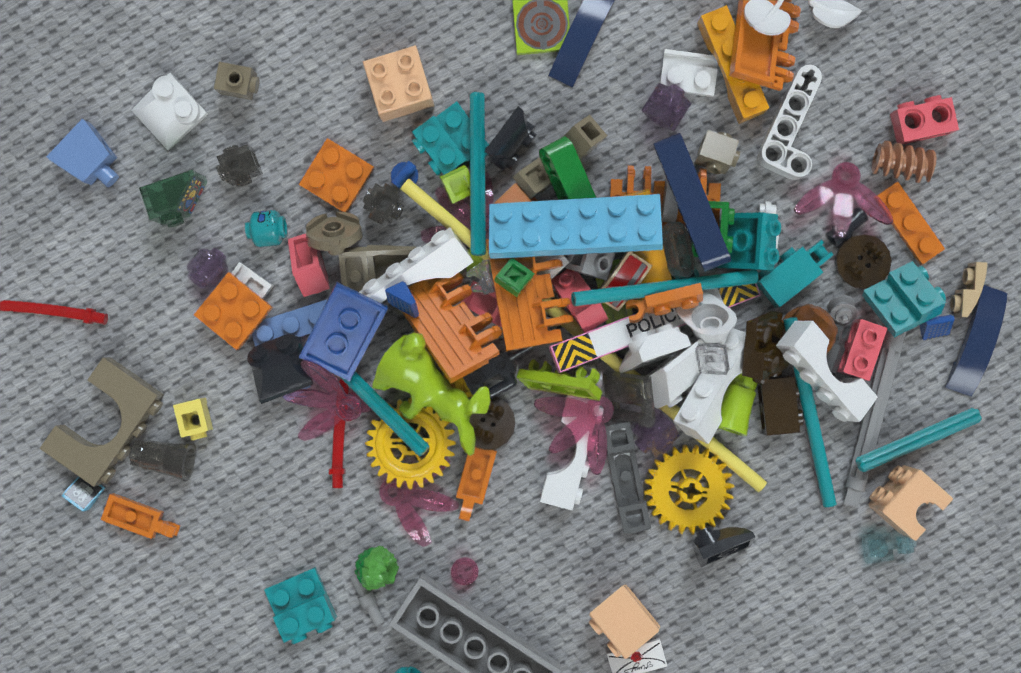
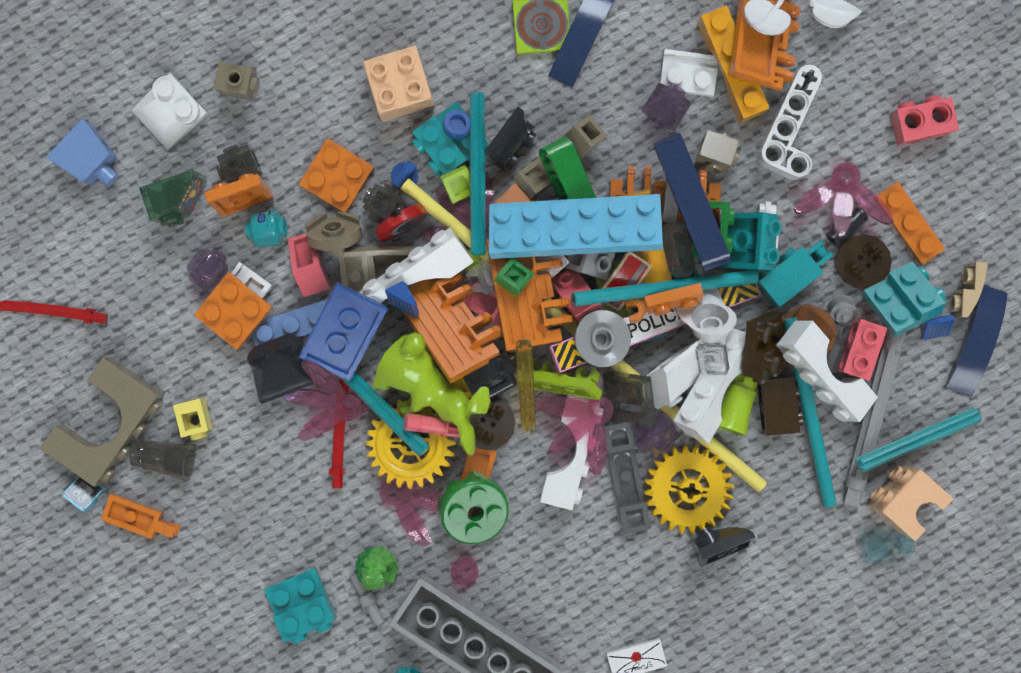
light nougat piece [589,585,660,659] -> none
white slope [619,324,691,374] -> none
nougat piece [872,141,937,183] -> none
none -> orange plate [204,174,274,217]
none -> red tile [375,204,427,242]
none -> coral piece [403,413,460,438]
none -> plate [437,471,509,545]
none -> blue tile [442,110,470,140]
none -> clear yellow axle [516,339,536,432]
none -> light grey dish [575,310,631,367]

